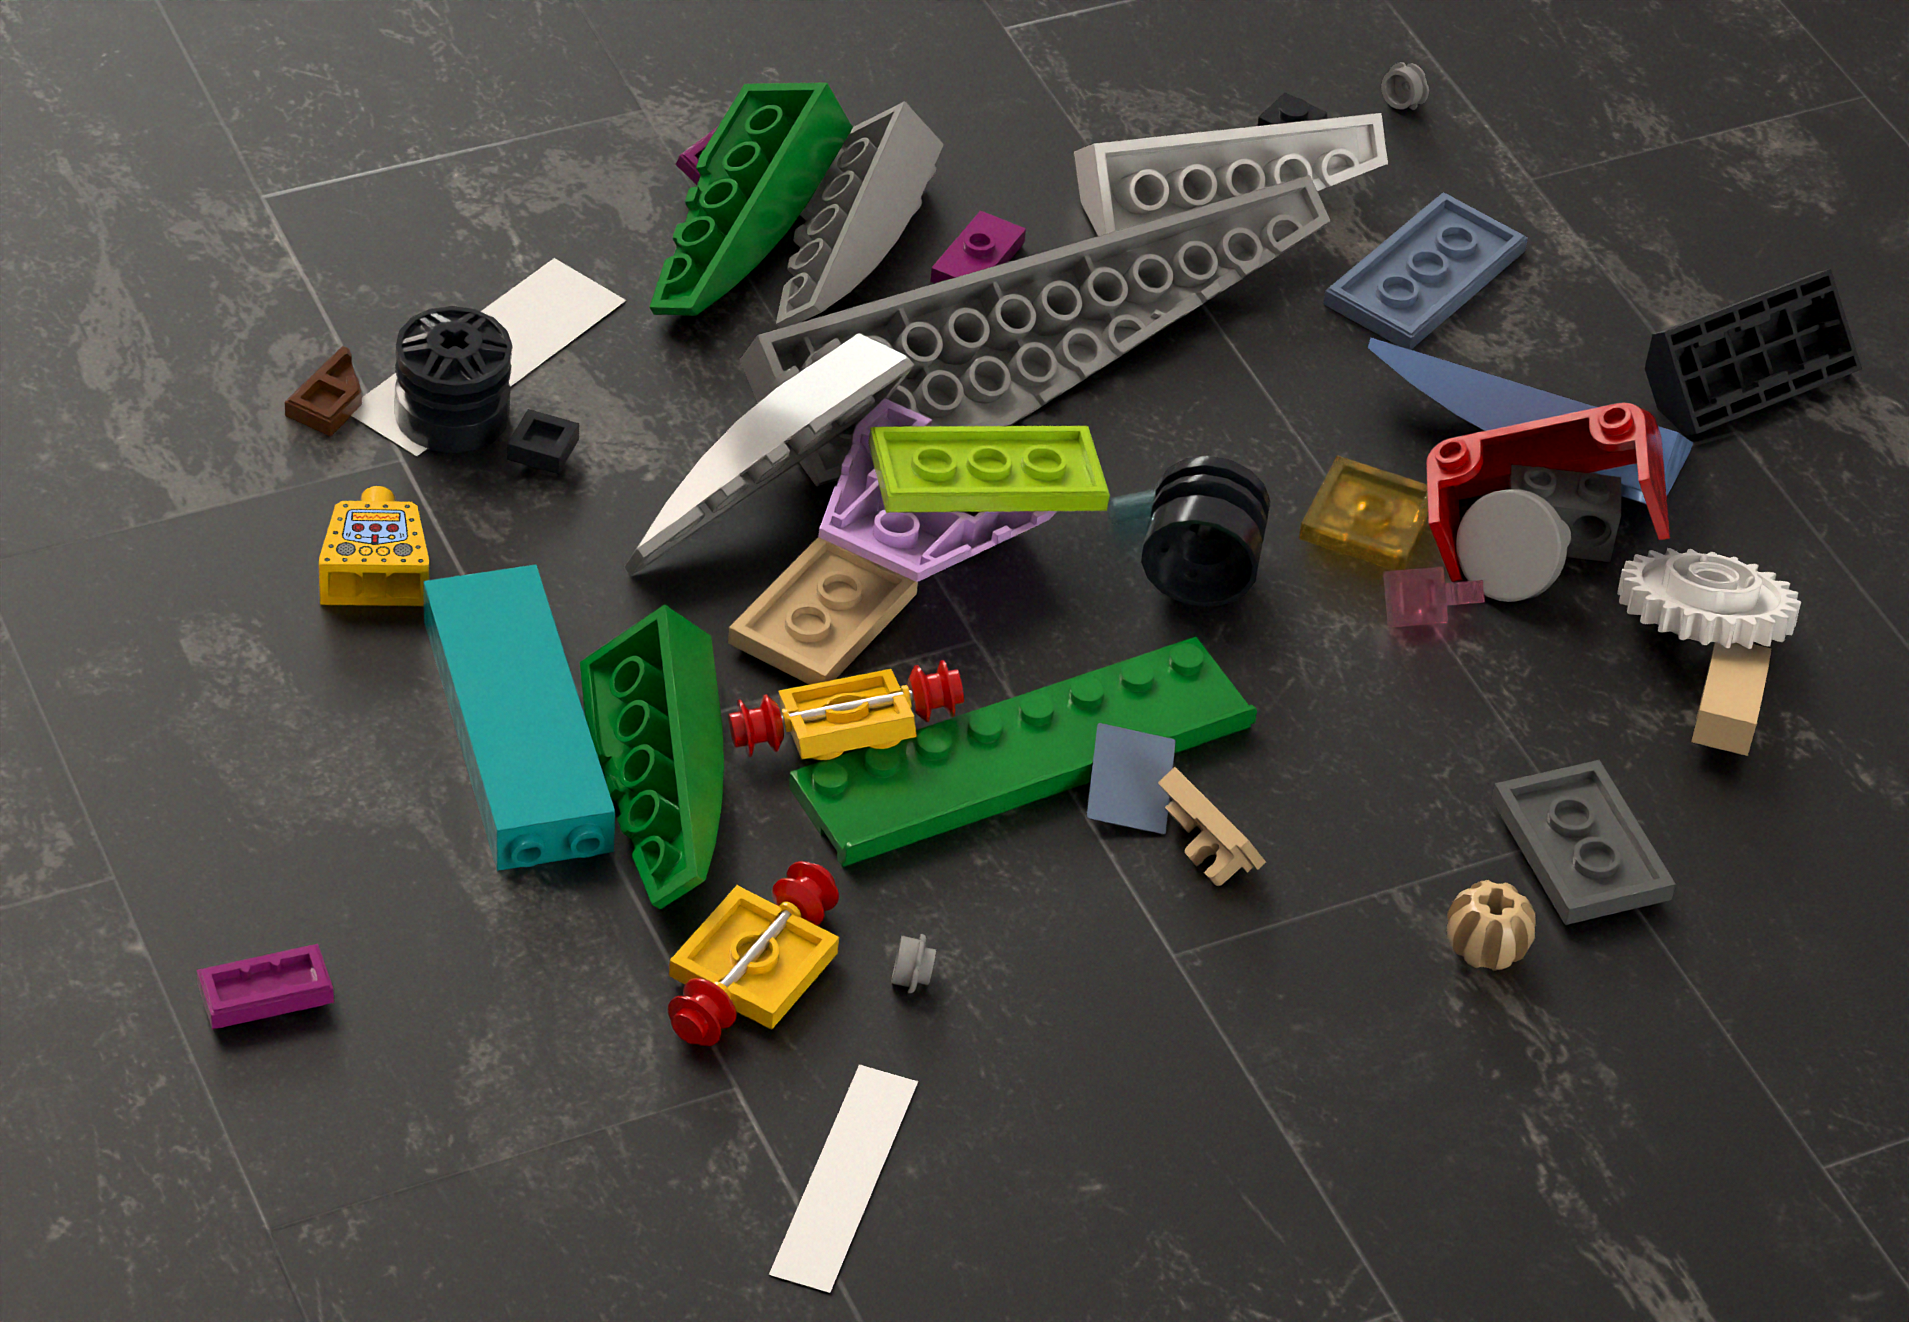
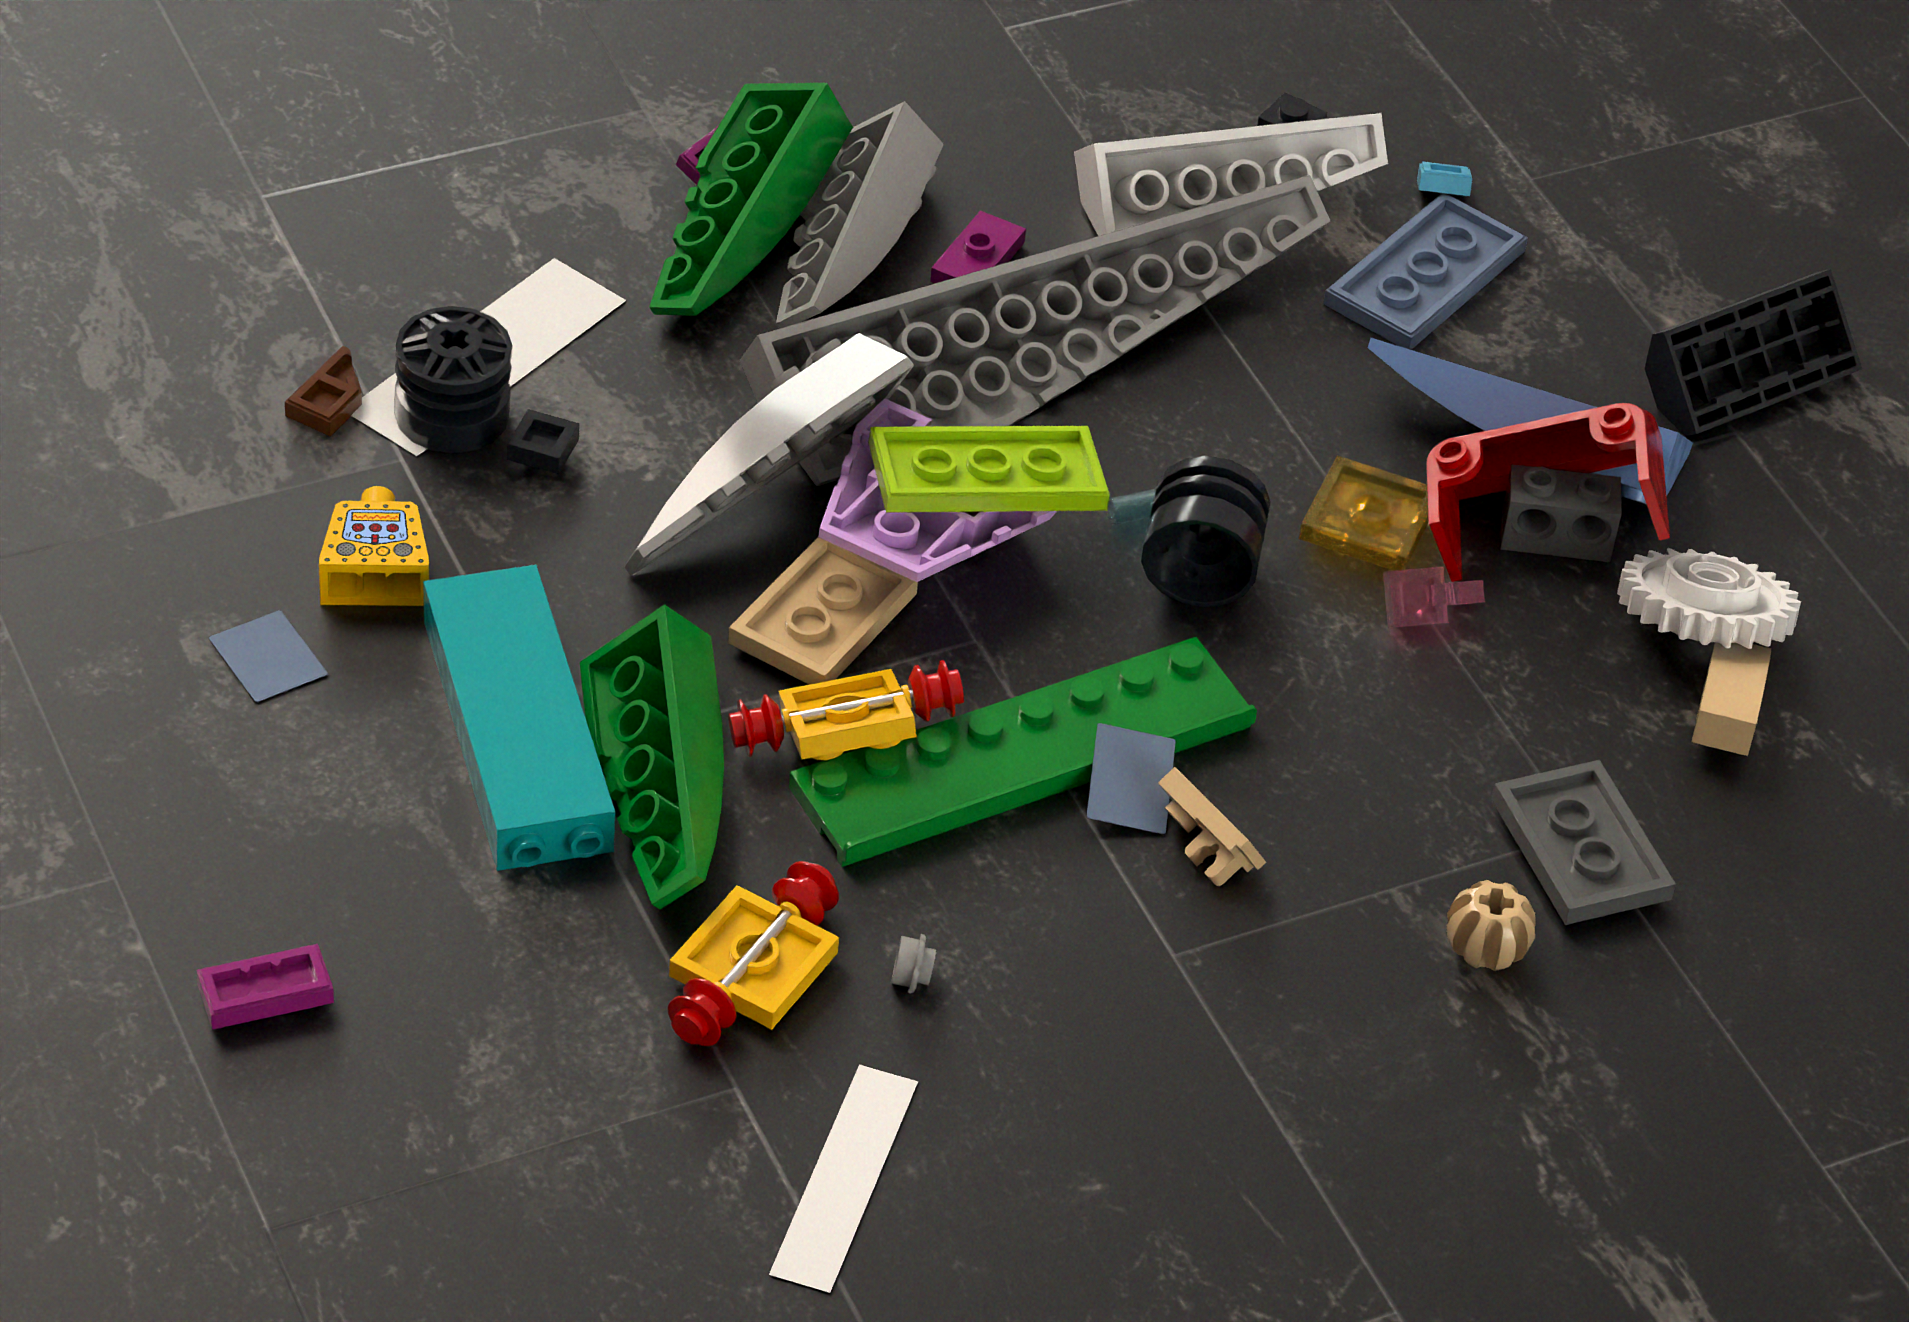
light grey plate [1381,62,1429,110] -> none
light grey tile [1456,489,1571,602] -> none
none -> sand blue sticker [209,610,328,702]
none -> medium azure tile [1417,162,1472,196]

